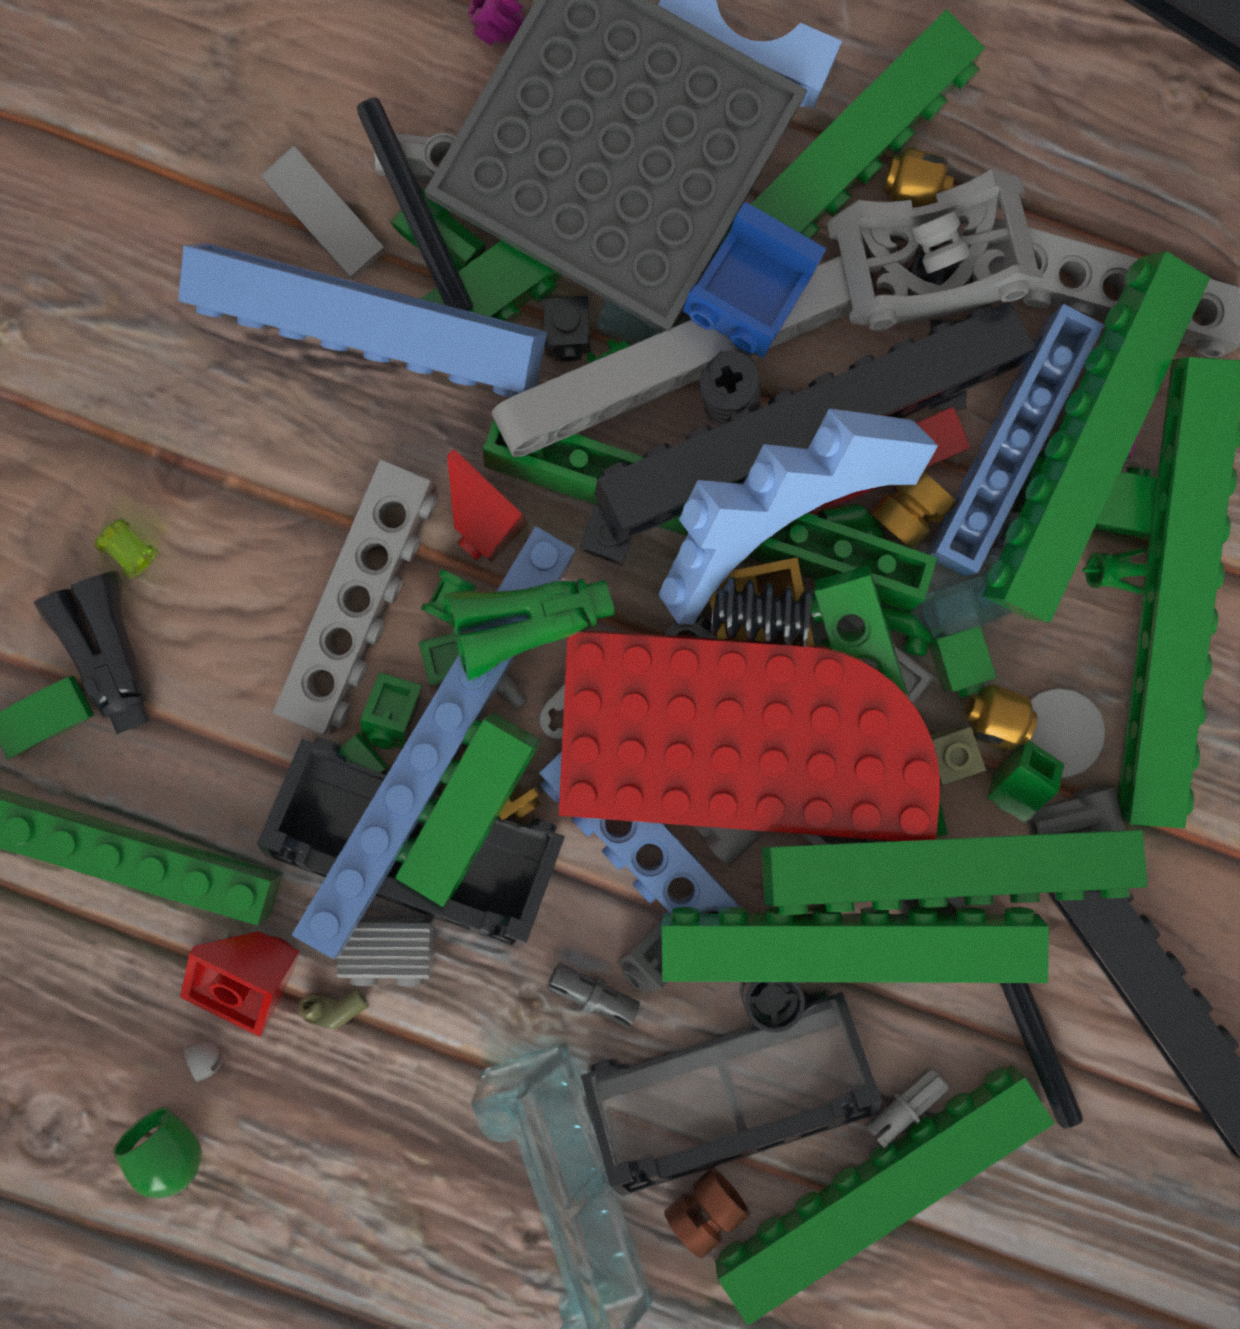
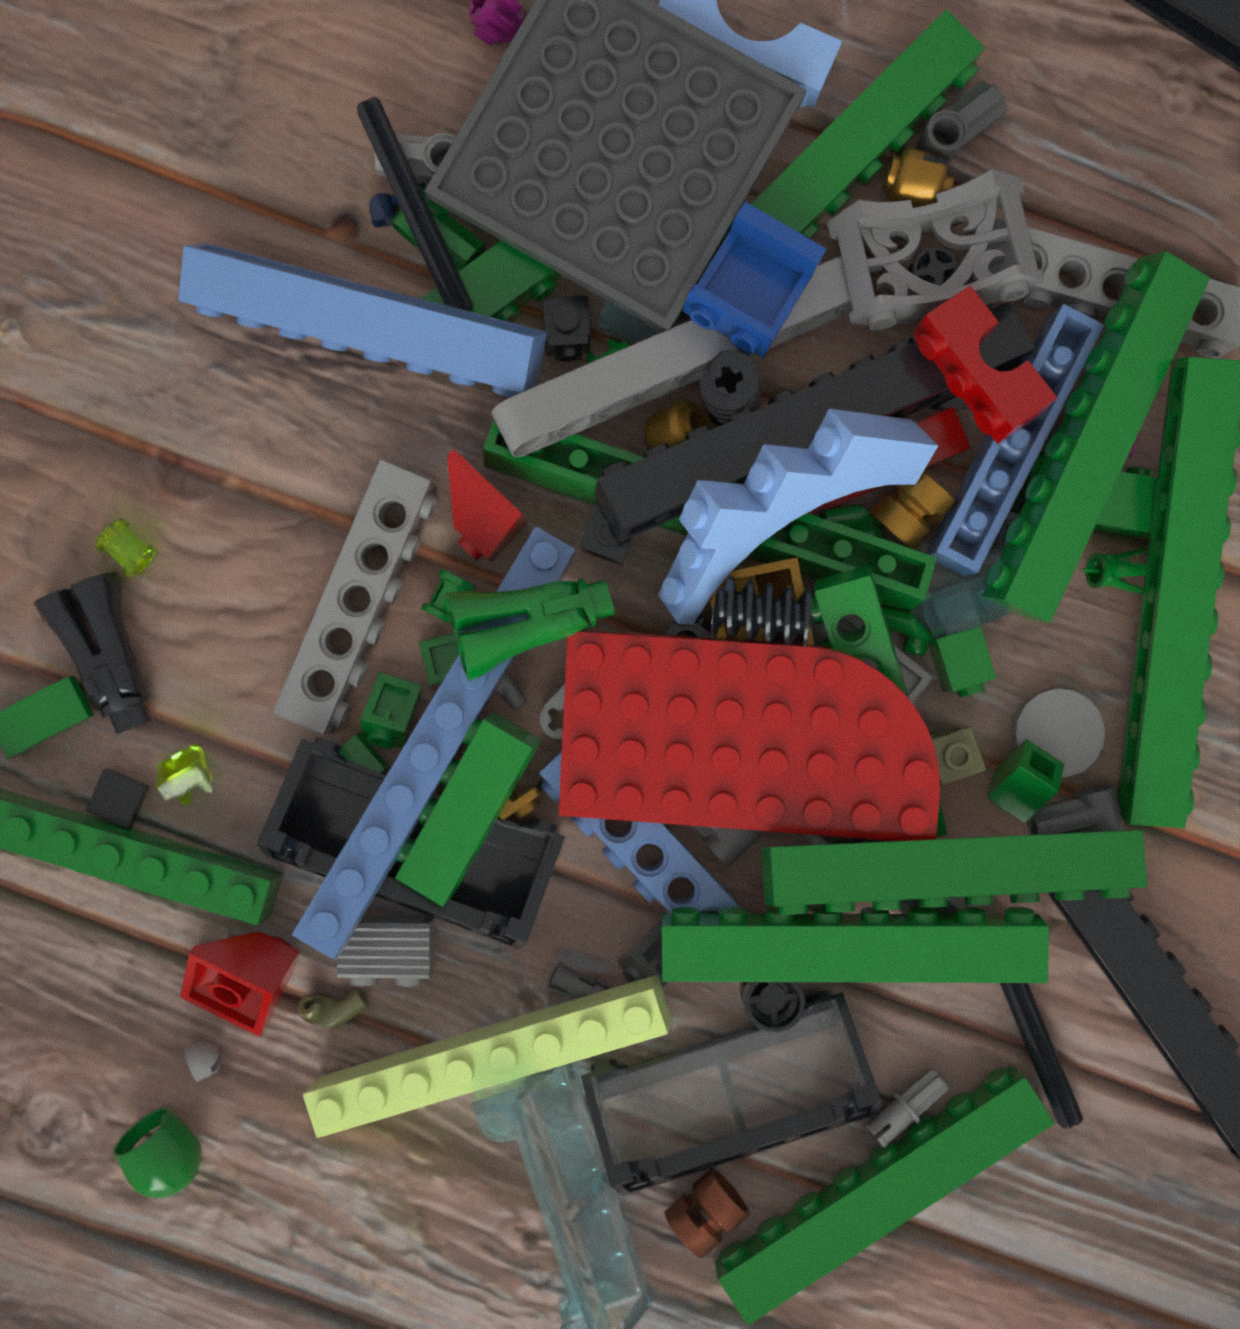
light grey tile [260,146,386,281] -> none
light grey wheel [911,210,971,274] -> none
pearl gold head [963,684,1038,751] -> none
none -> black tile [86,768,150,828]
none -> clear neon green tile [156,743,212,805]
none -> yellowish green brick [302,974,672,1138]
none -> dark blue hand [369,182,426,228]
none -> pearl gold head [644,400,713,450]
none -> red arch [913,285,1057,445]
none -> dark grey piece [916,80,1008,164]

